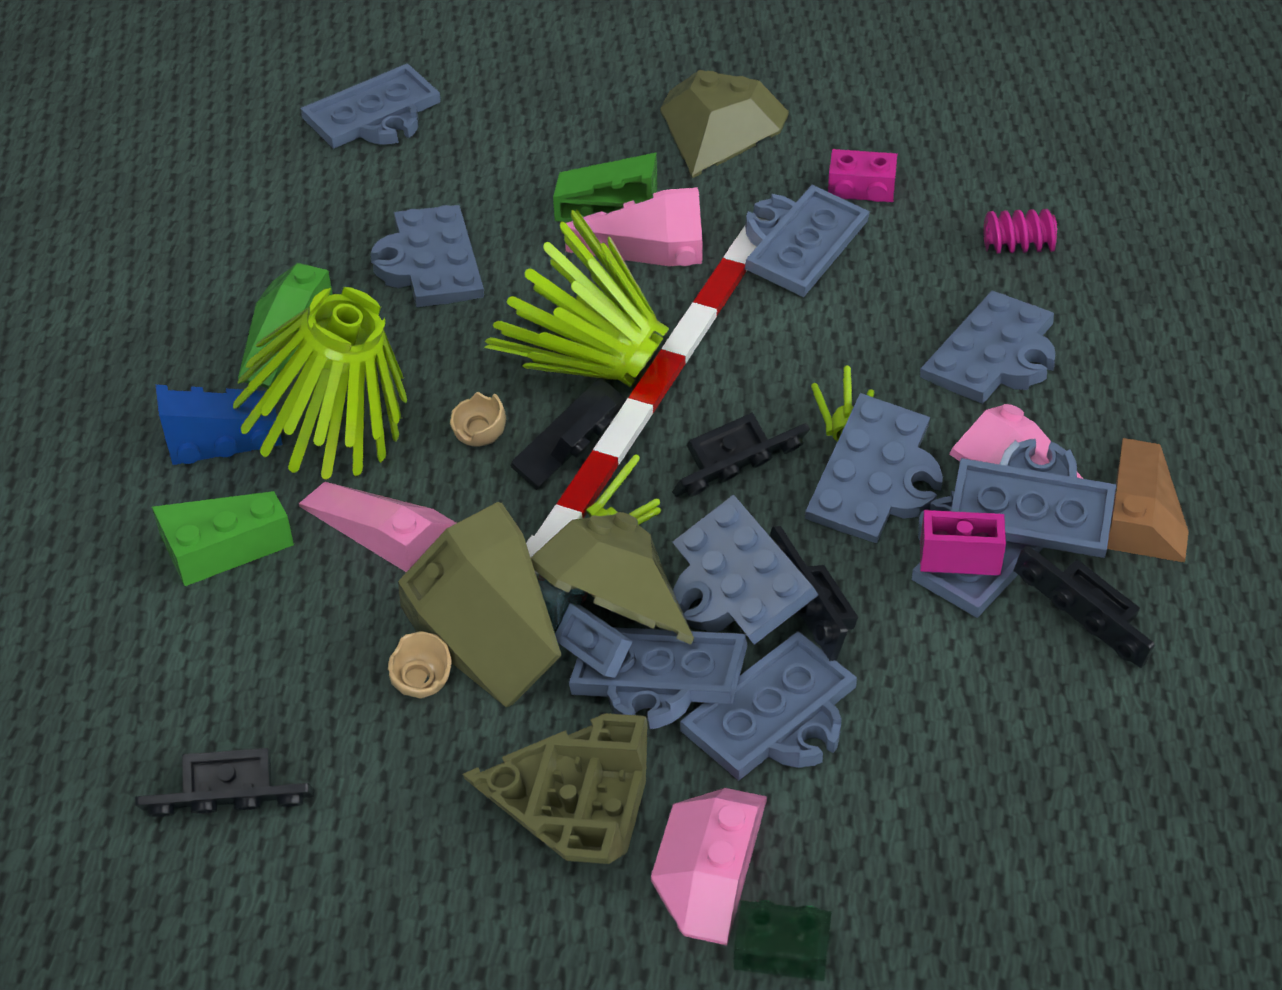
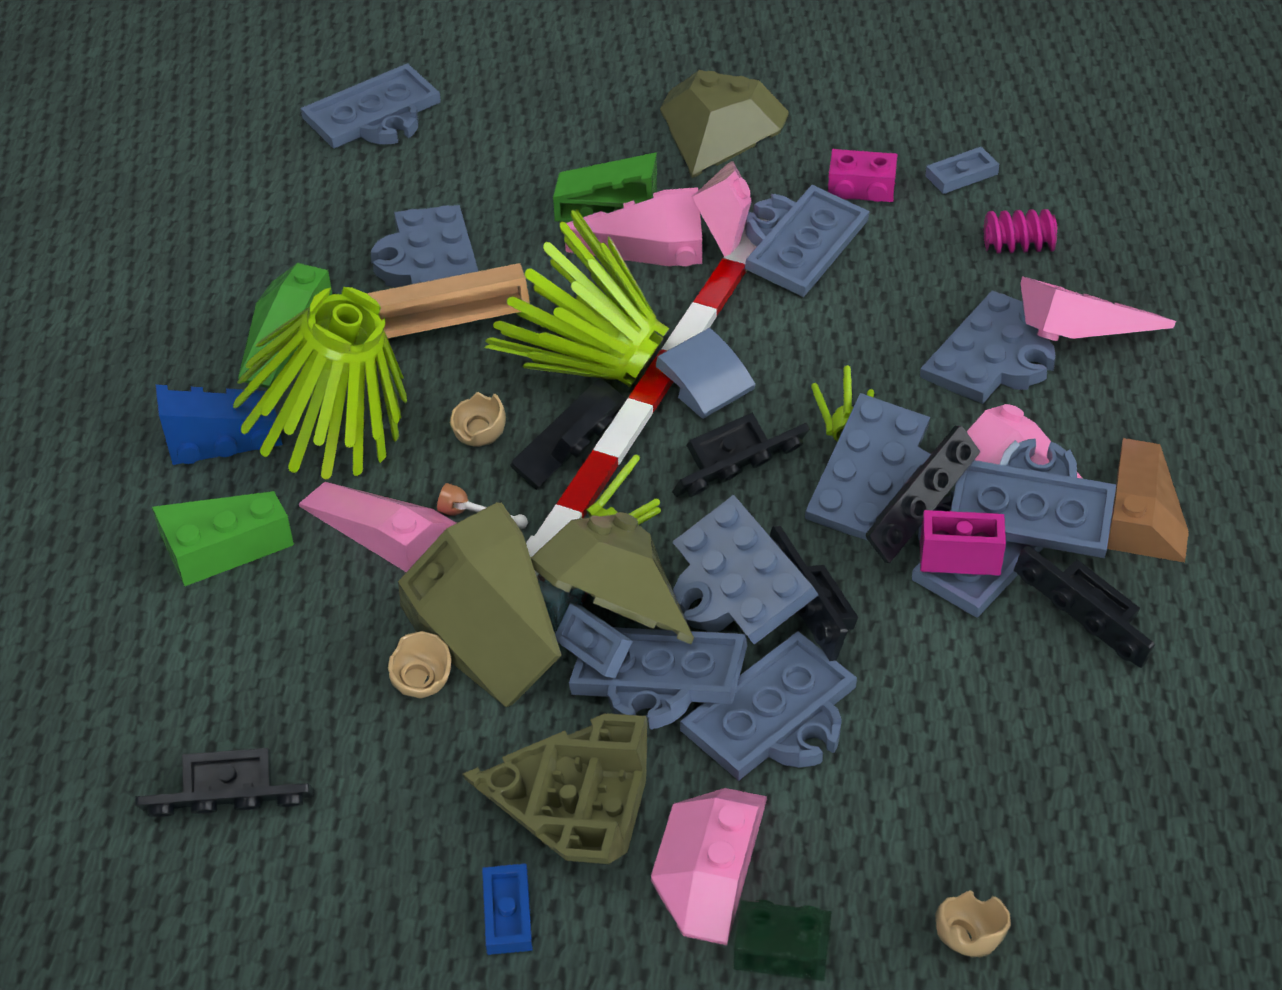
none -> light nougat brick [367,263,530,338]
none -> nougat hinge [437,483,528,529]
none -> blue plate [482,864,533,955]
none -> sand blue slope [656,328,755,419]
none -> bright pink wedge [692,161,752,257]
none -> black bracket [866,426,980,563]
none -> sand blue plate [925,147,999,194]
none -> tan hair [935,890,1011,957]
none -> bright pink wedge [1020,276,1176,341]

